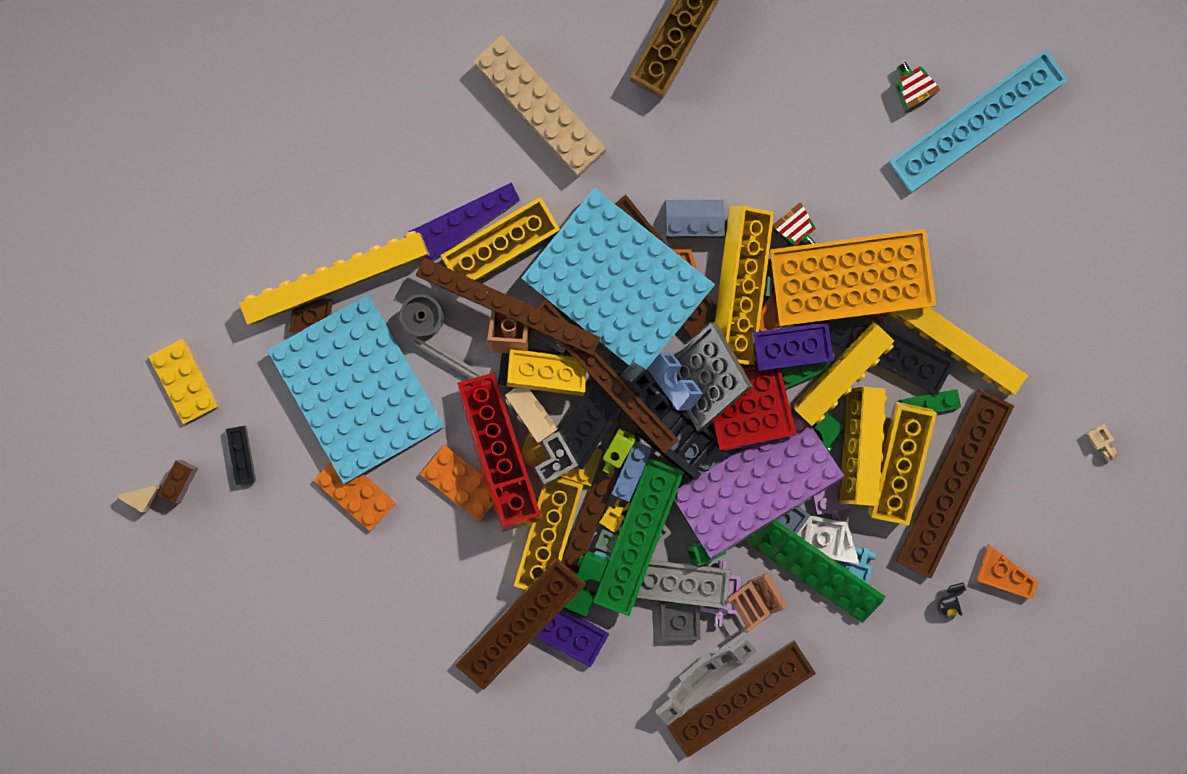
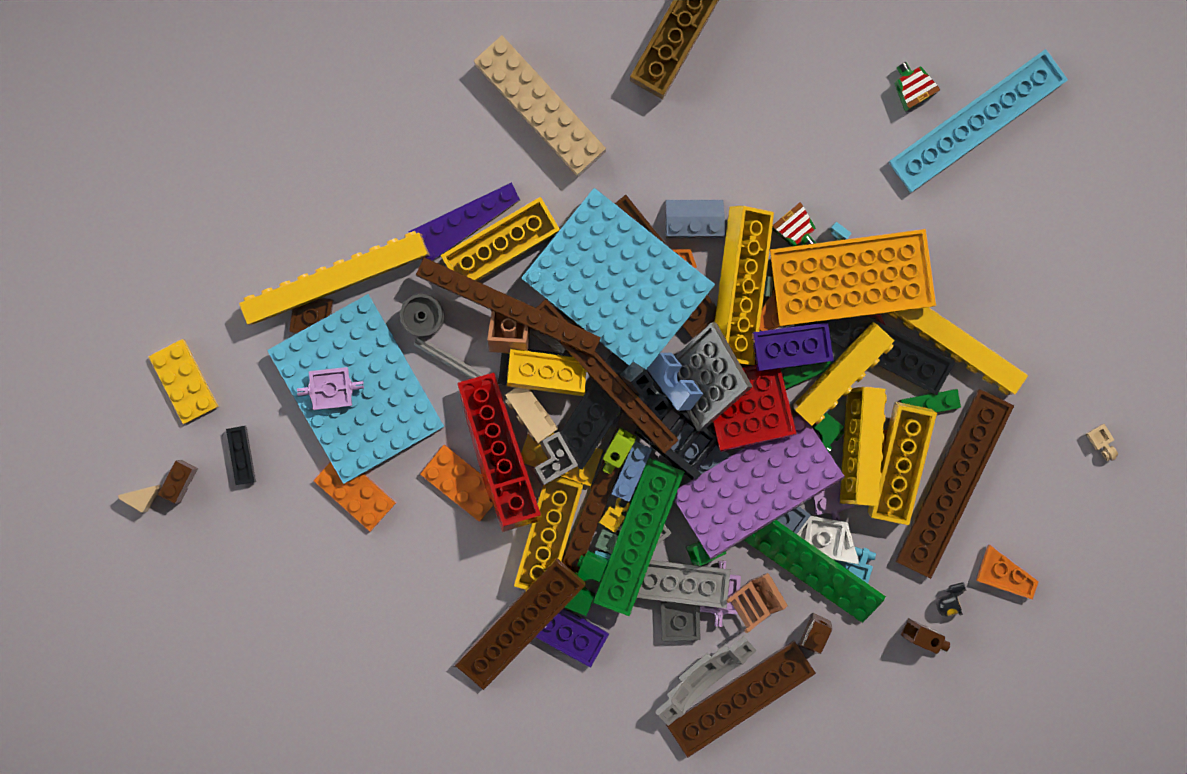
none -> lavender plate [297,367,364,410]
none -> reddish brown torso [798,613,832,654]
none -> medium azure plate [829,222,852,241]
none -> reddish brown torso [901,618,950,654]

